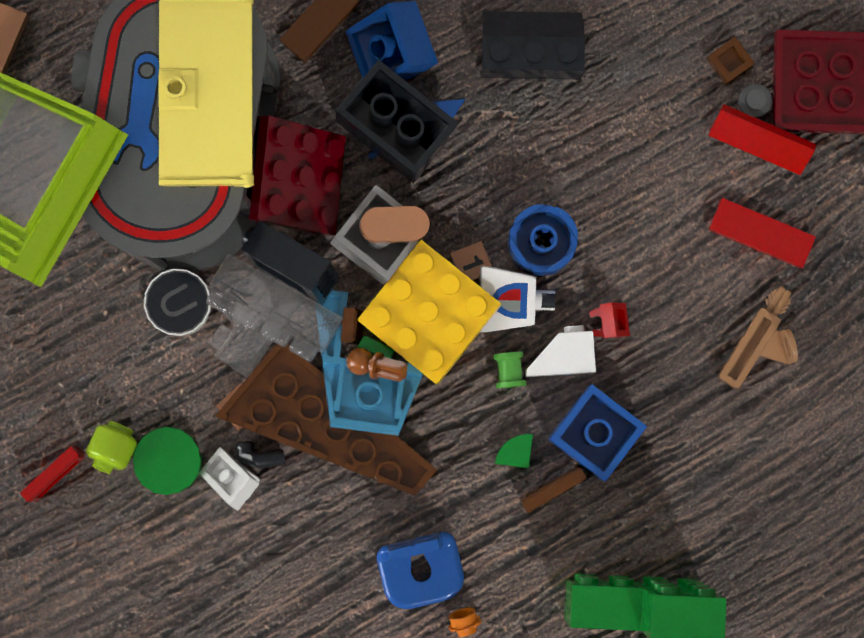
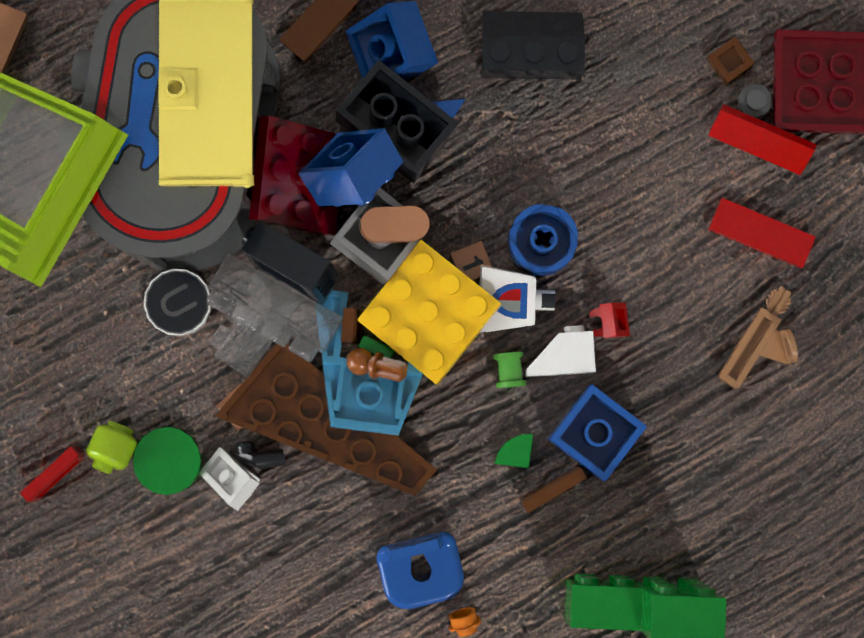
none -> blue brick [298,128,403,207]

